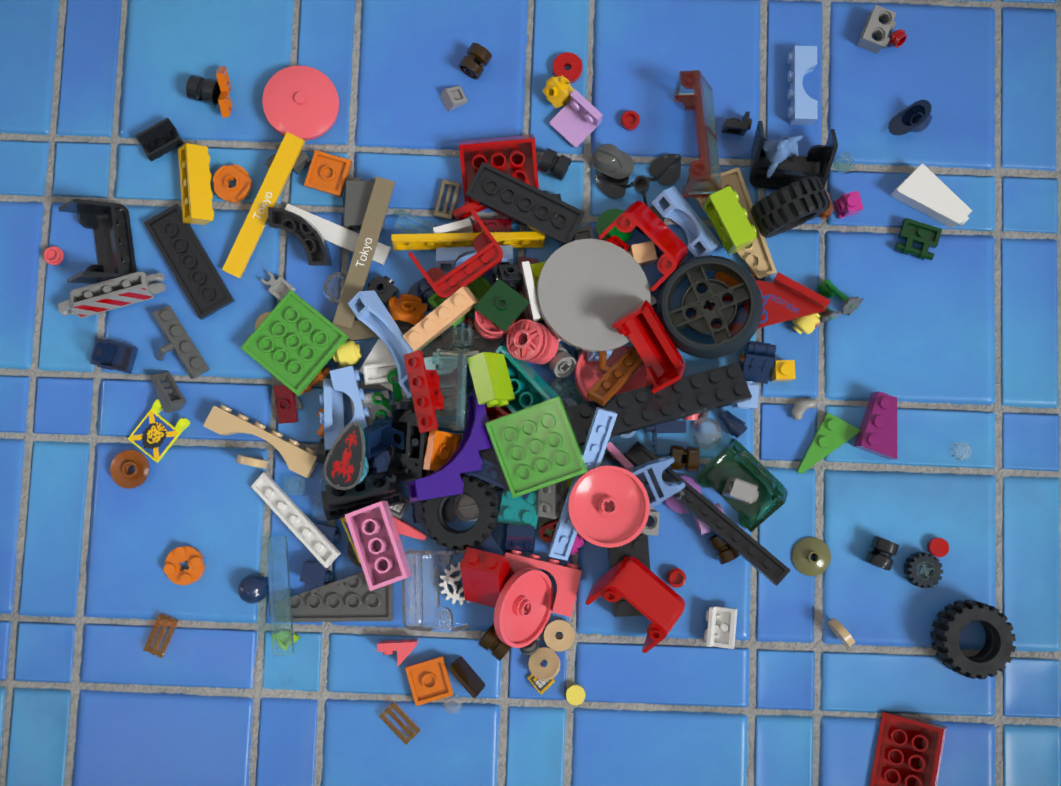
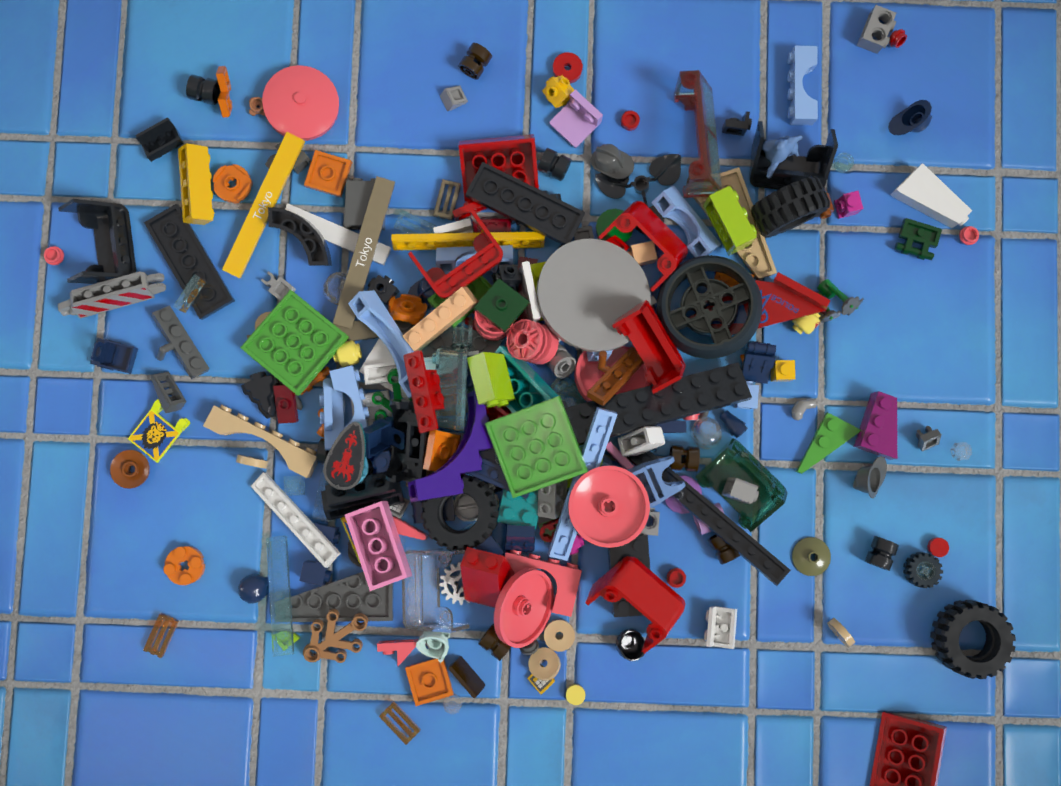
none -> clear light blue tile [173,275,206,313]
none -> black rock [241,372,280,419]
none -> nougat plate [249,97,265,116]
none -> medium nougat plant [303,609,368,663]
none -> light aqua helmet [416,628,450,663]
none -> black hair [616,629,645,661]
none -> white brick [618,426,665,457]
none -> dark grey piece [853,456,887,498]
none -> dark grey tile [916,426,942,451]
none -> coral plate [959,226,979,245]

